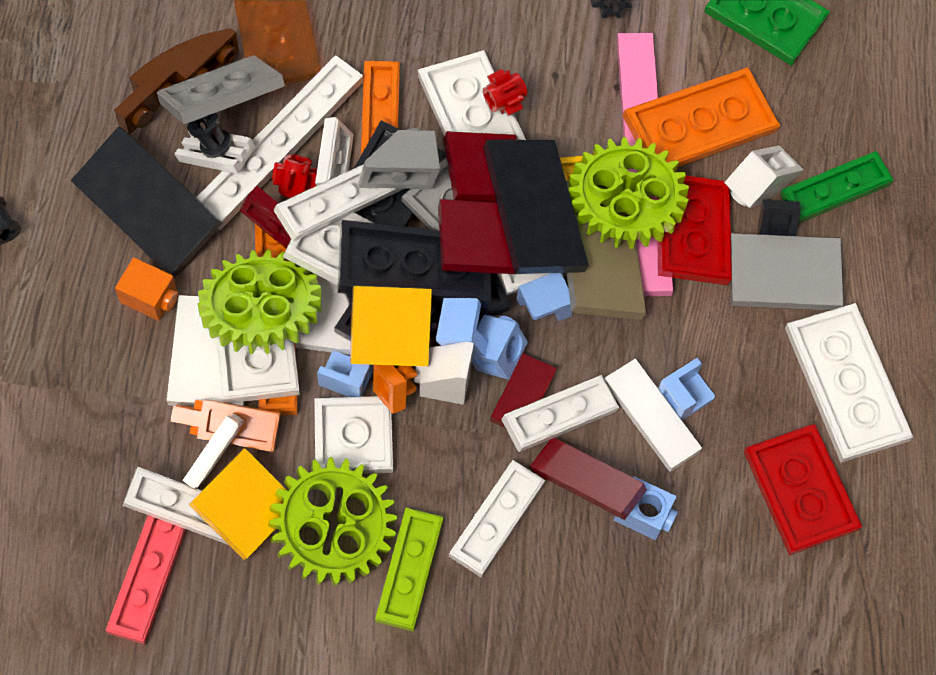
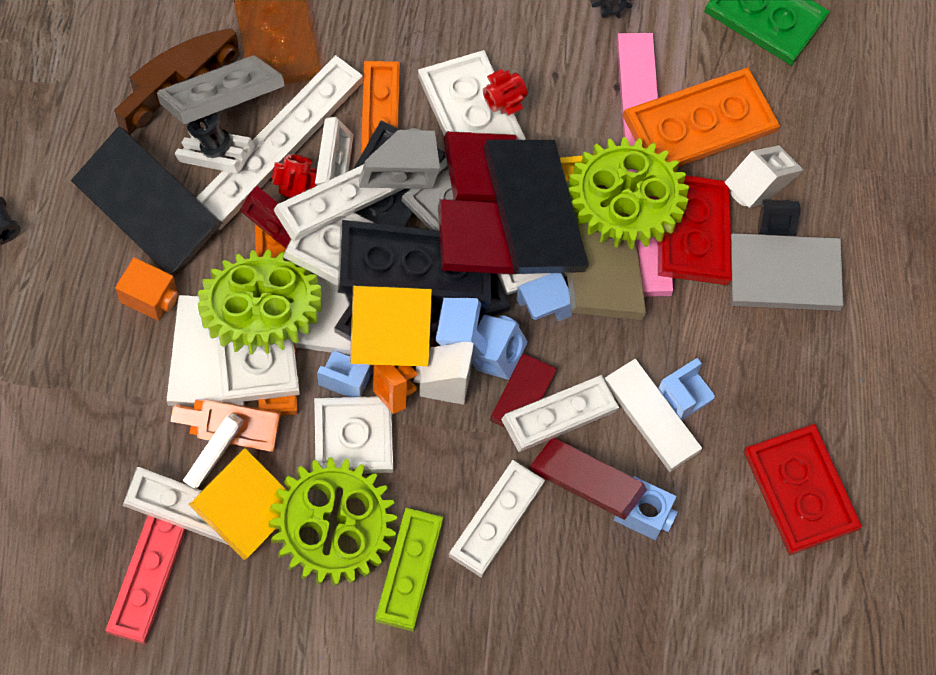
green tile [780,151,894,224] -> none
white tile [785,303,913,463] -> none

